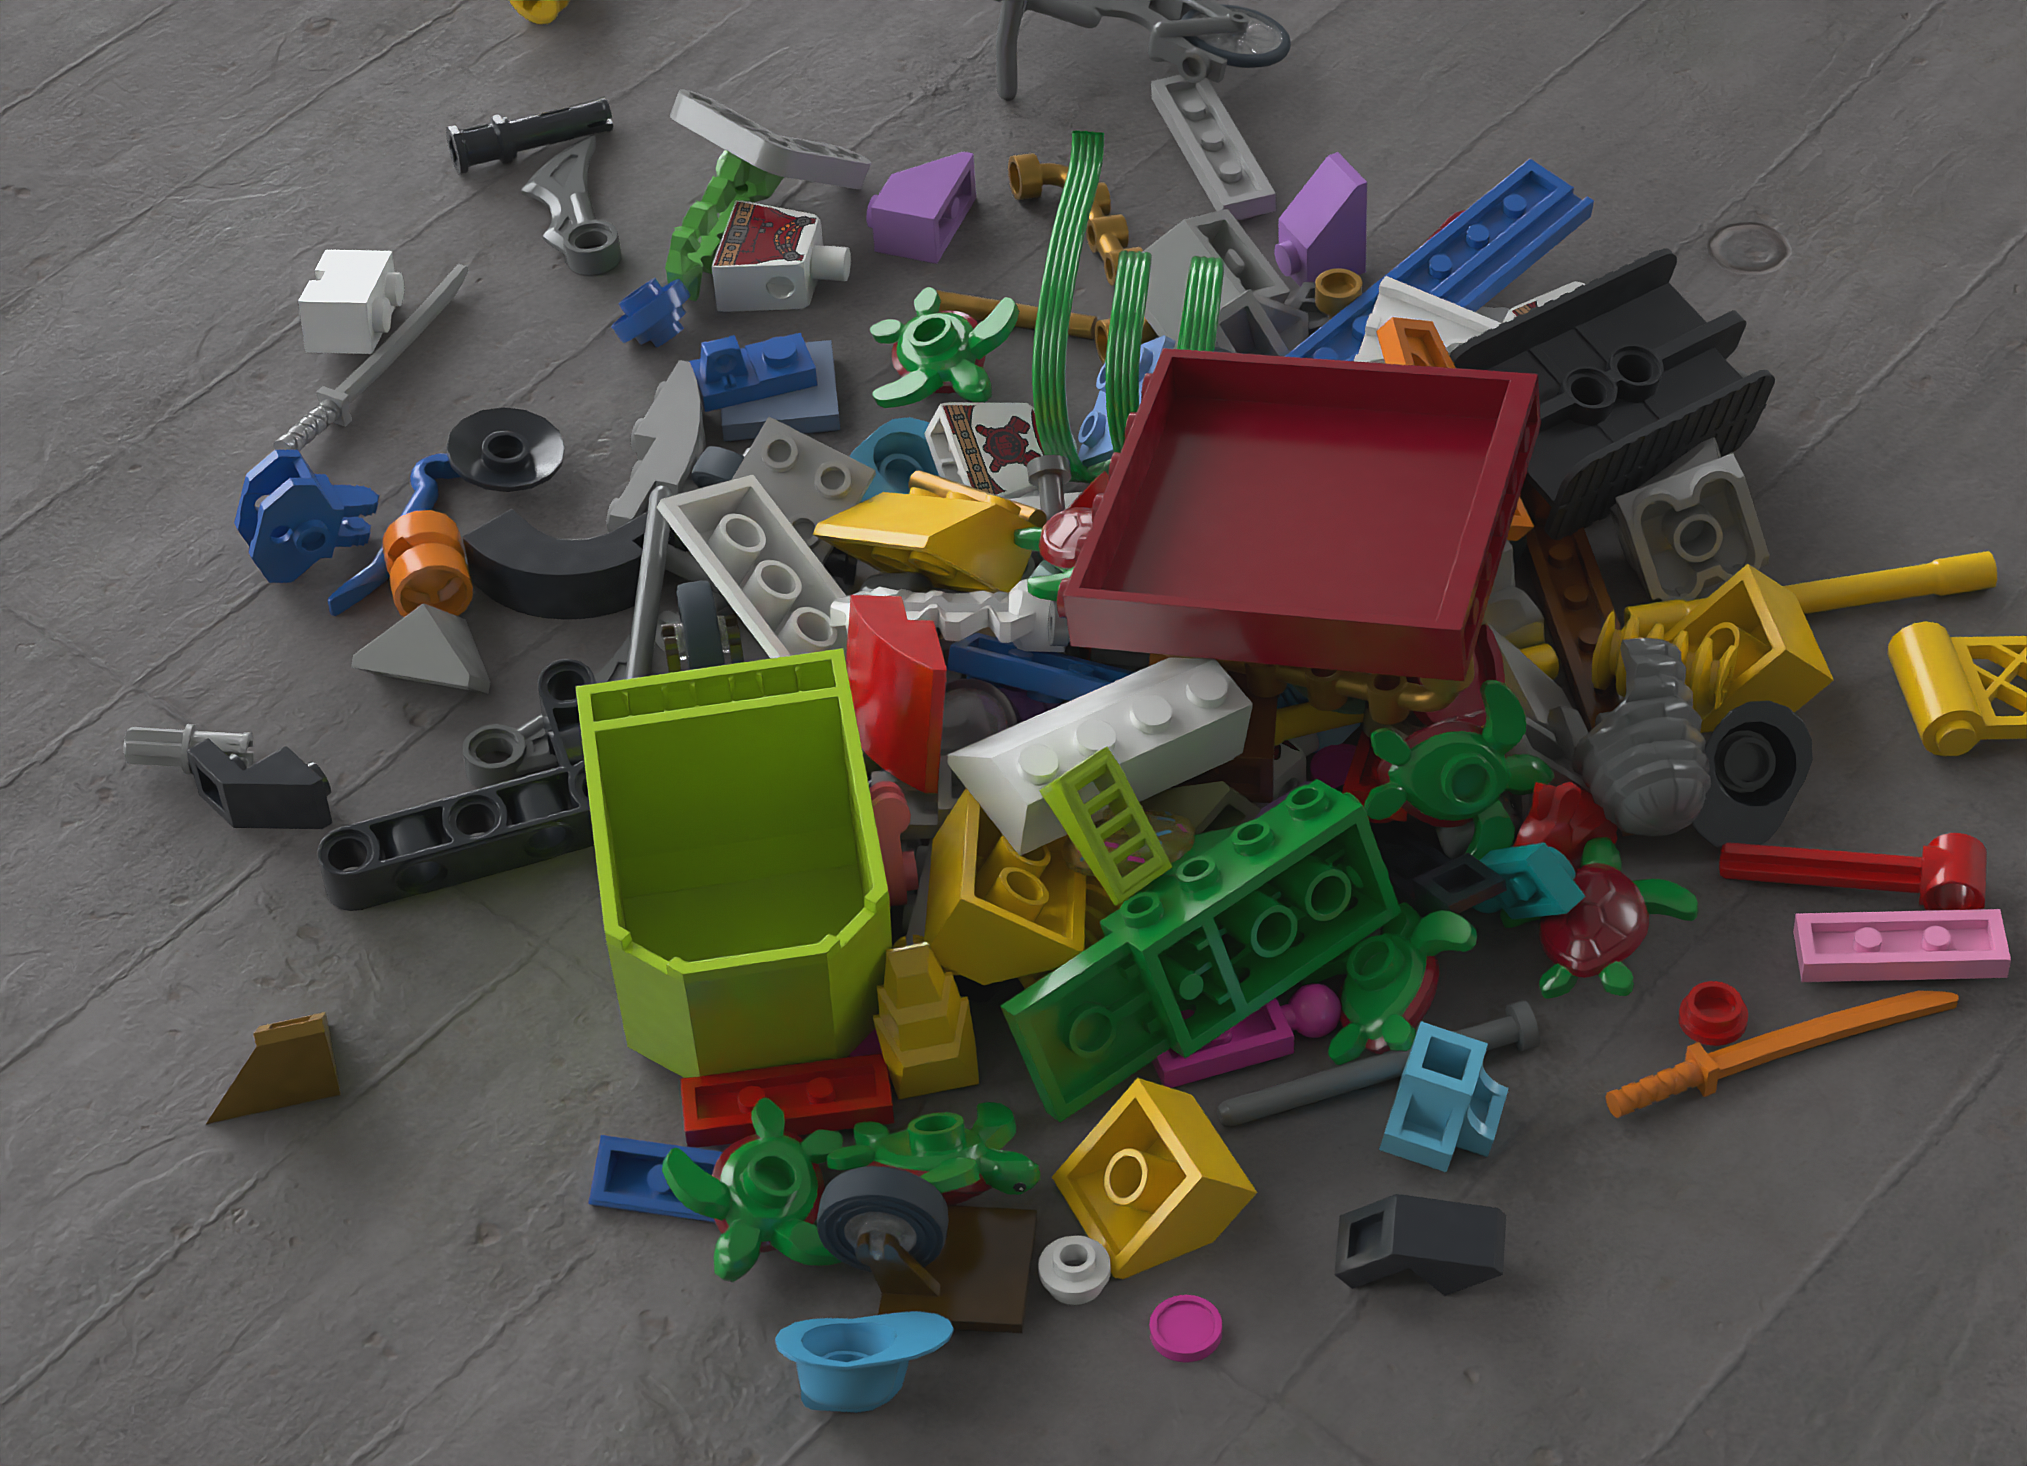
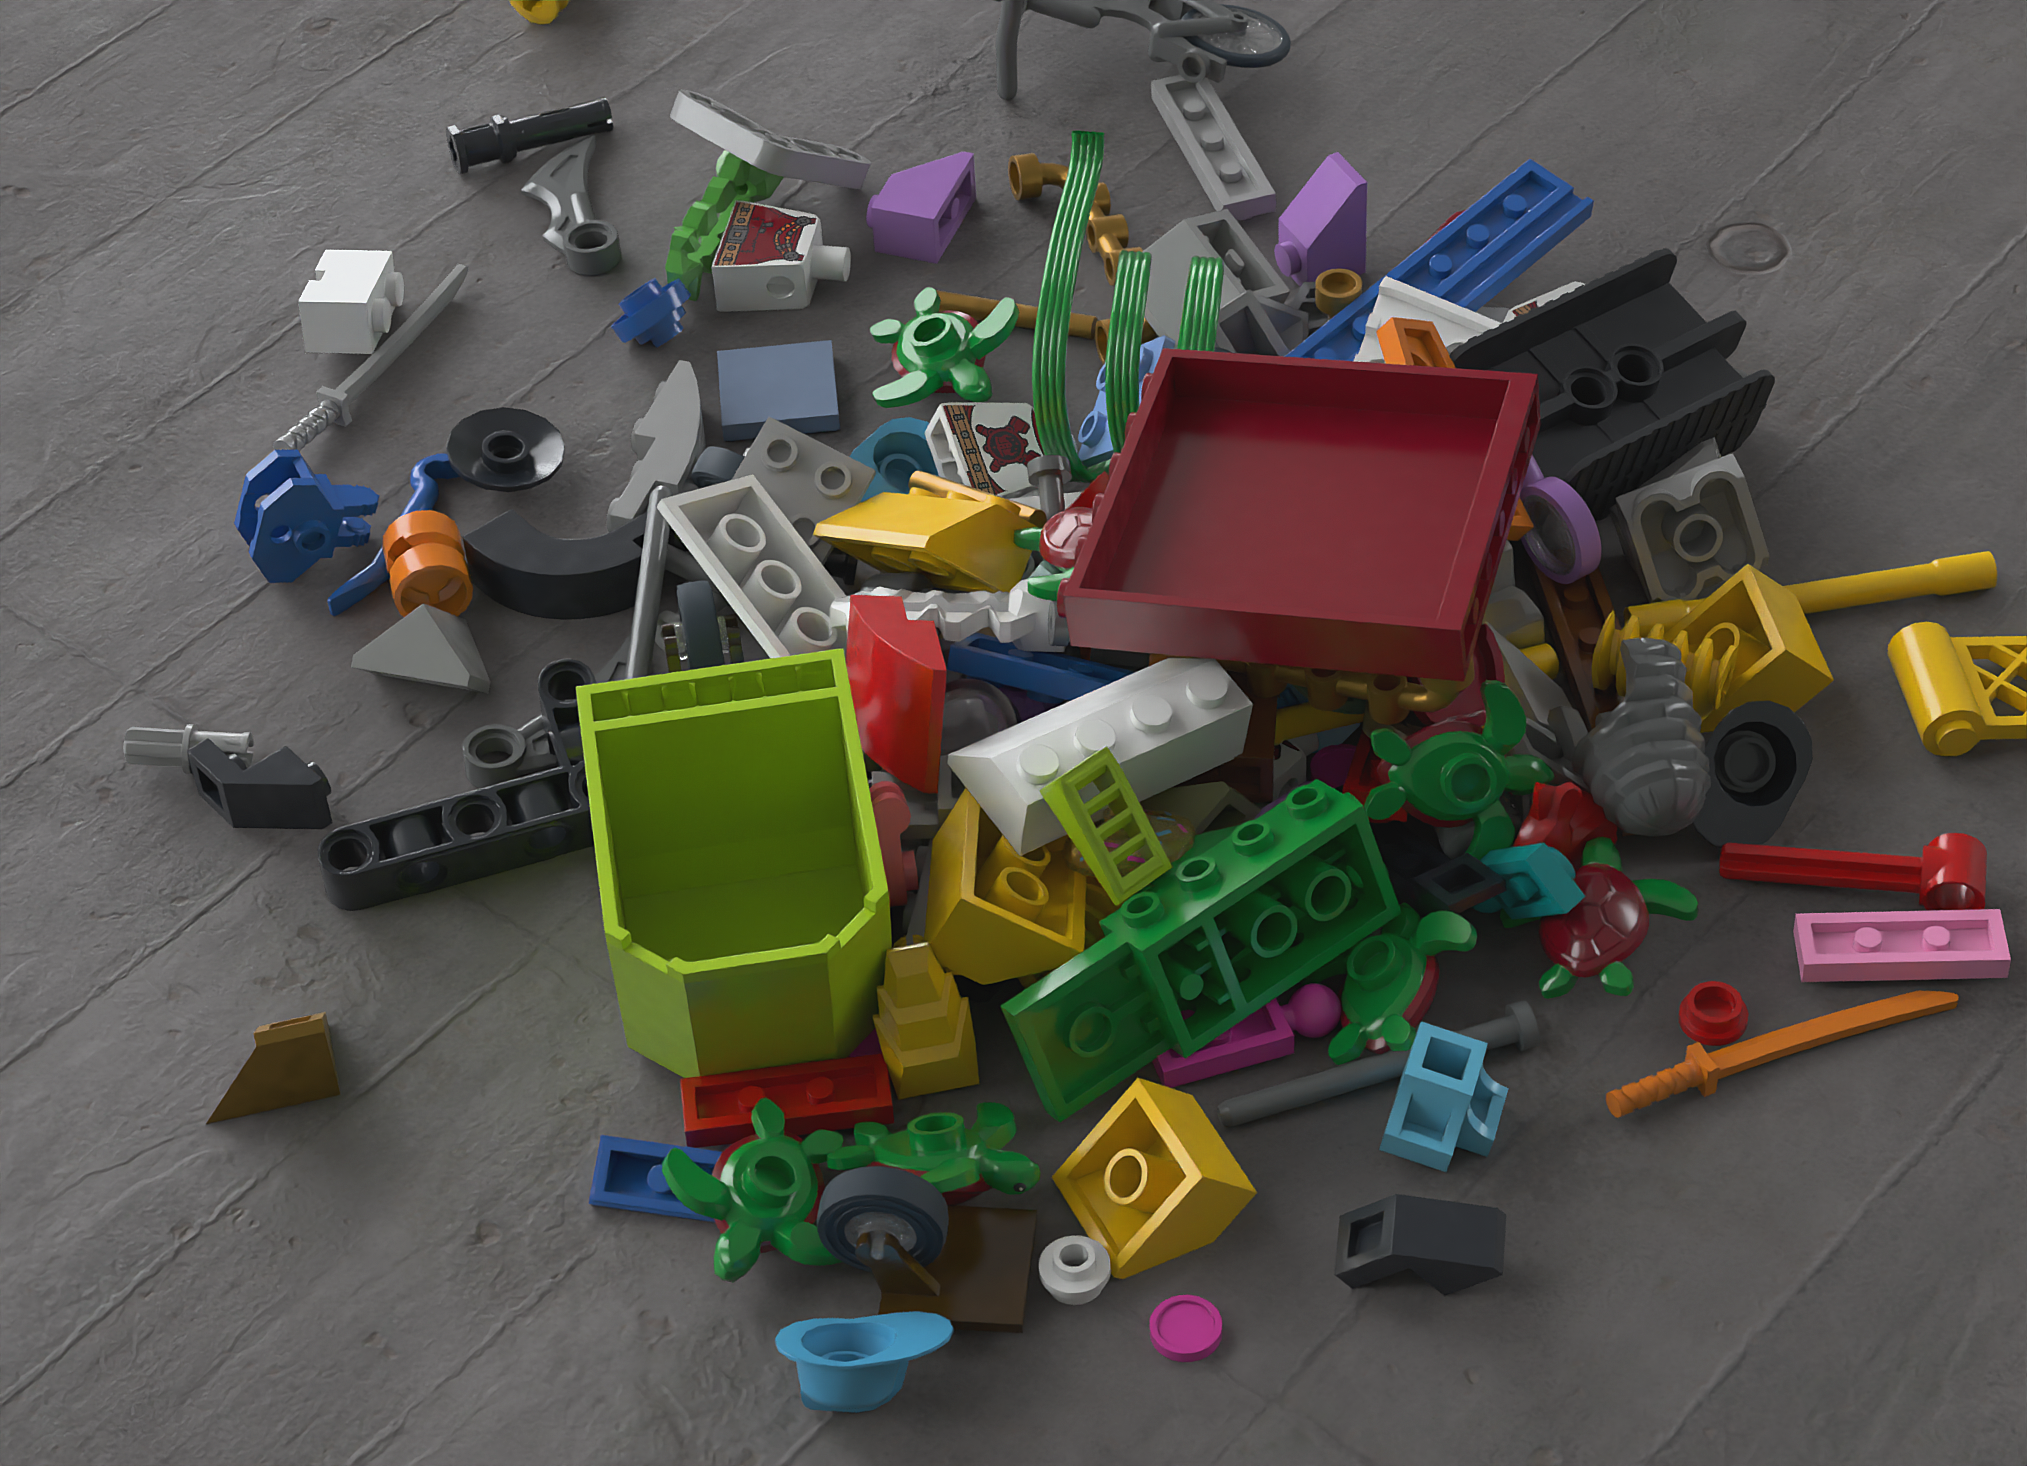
blue hinge [689,333,818,412] -> none
none -> piece [1519,454,1601,584]

